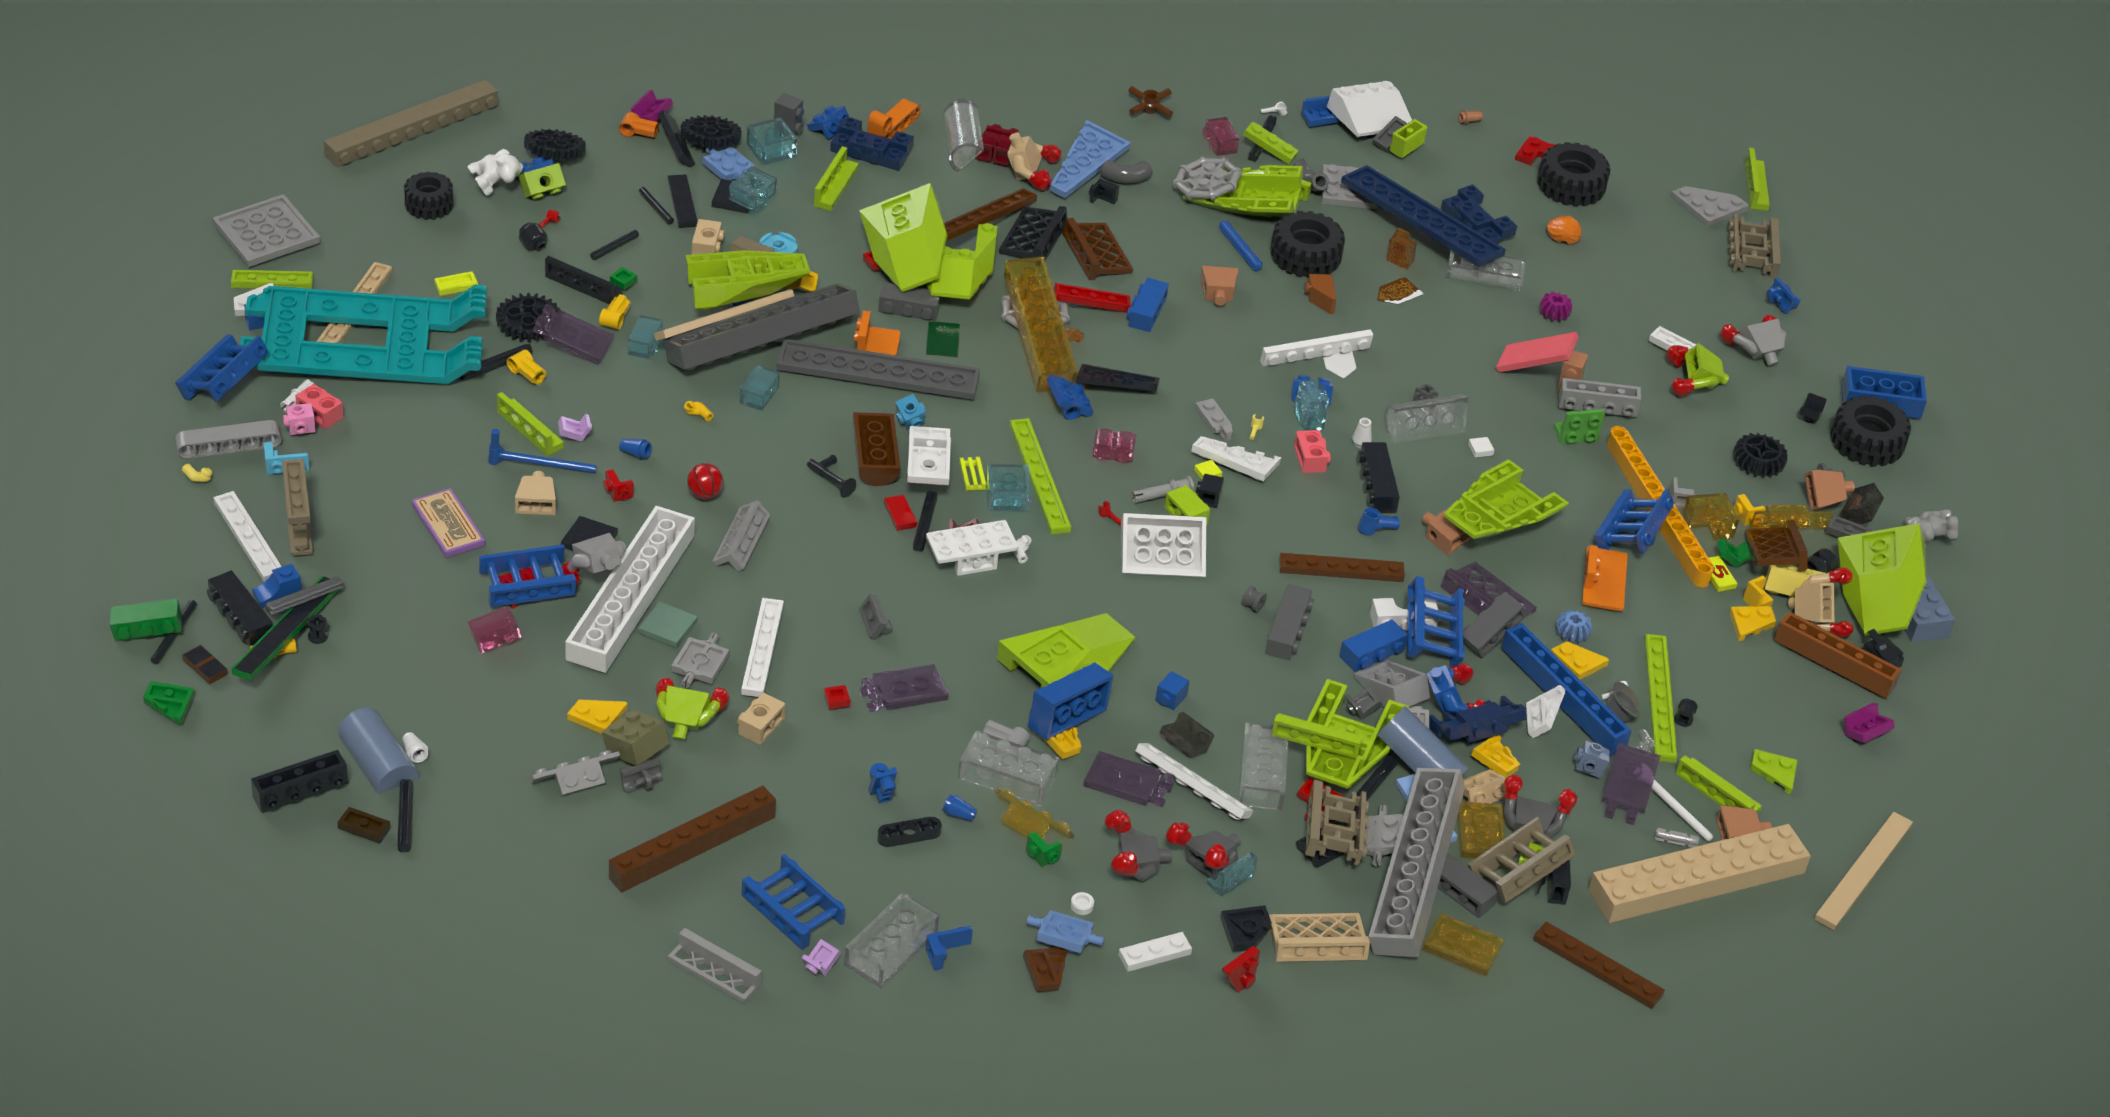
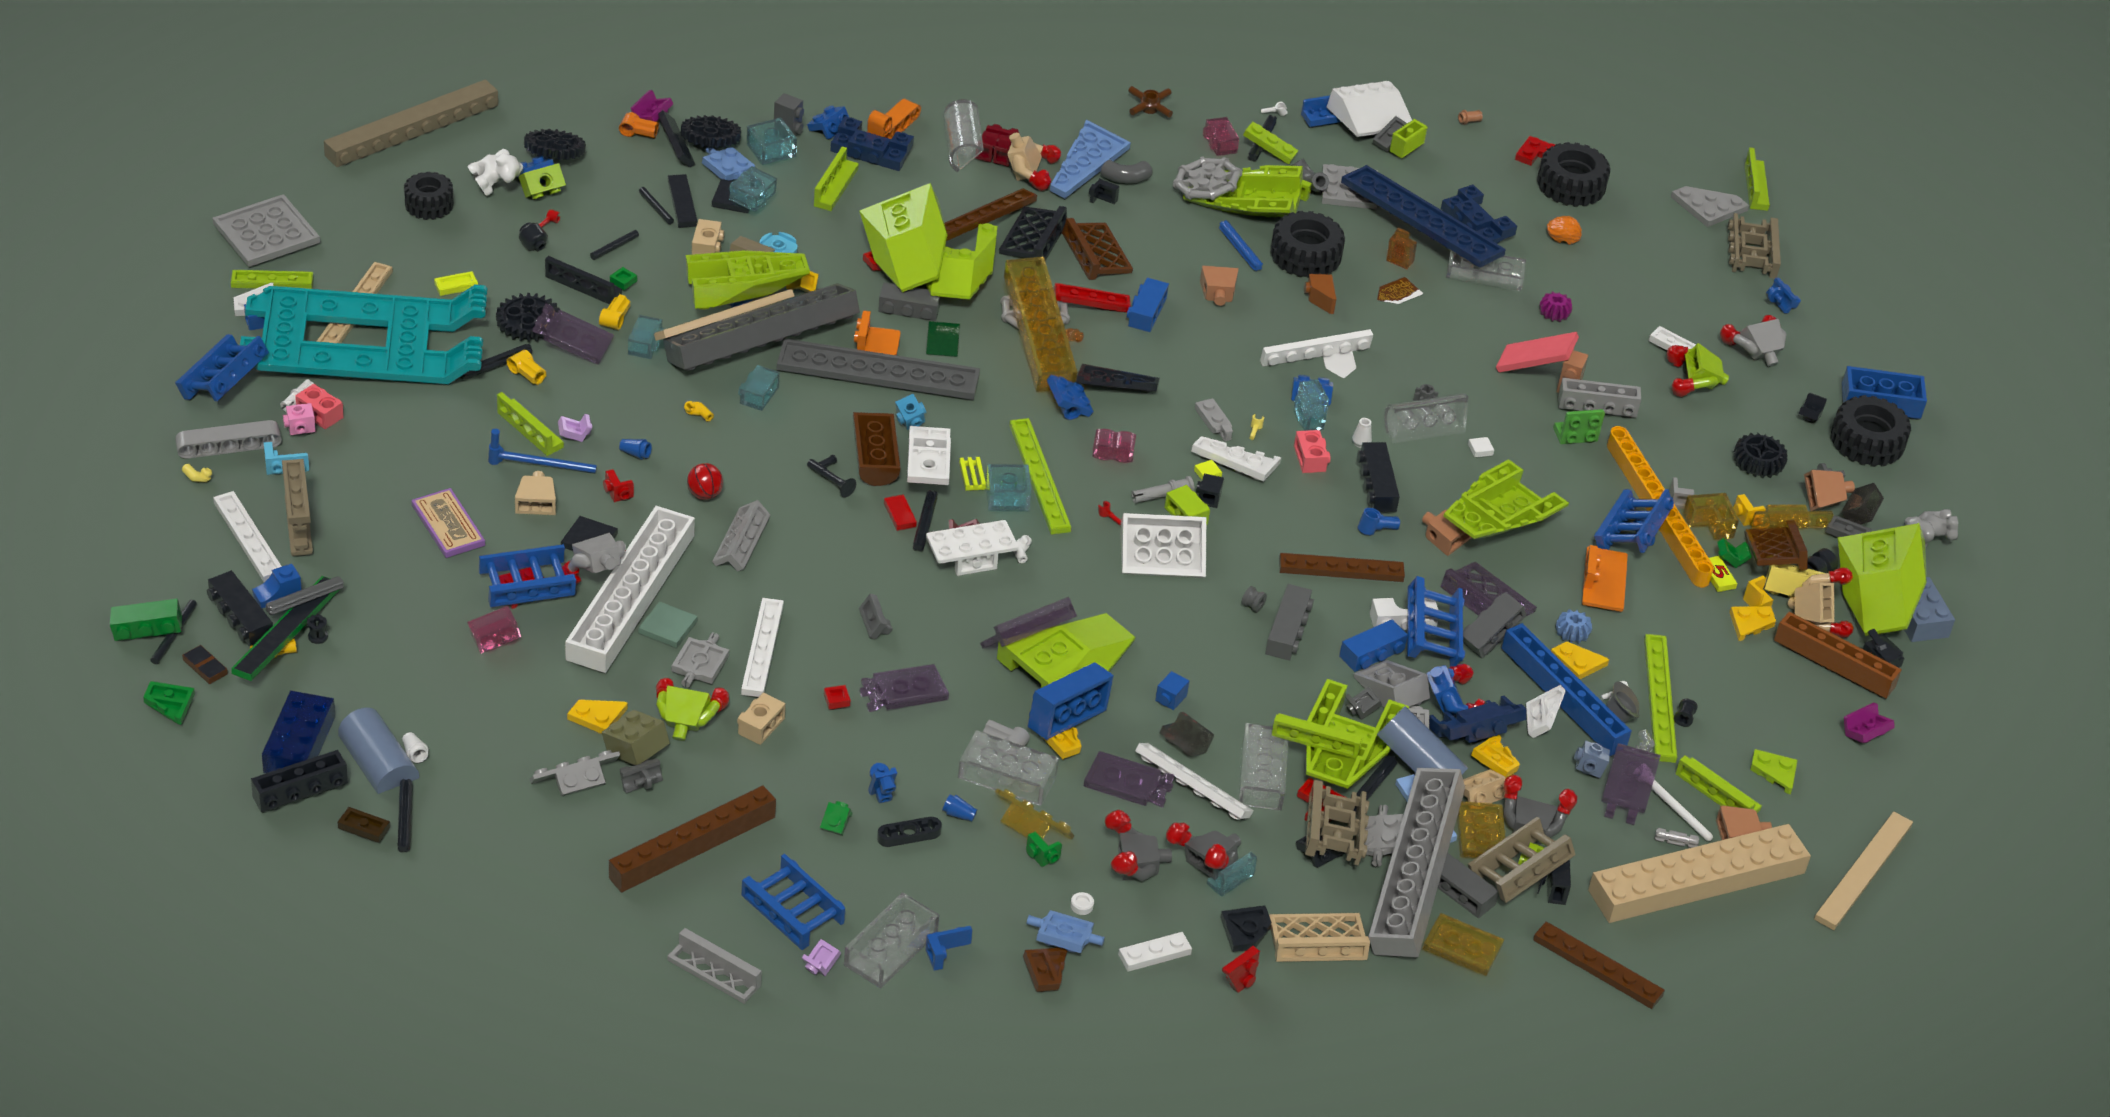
none -> clear blue brick [262,690,335,773]
none -> green bracket [820,801,853,836]
none -> fence [980,597,1077,649]

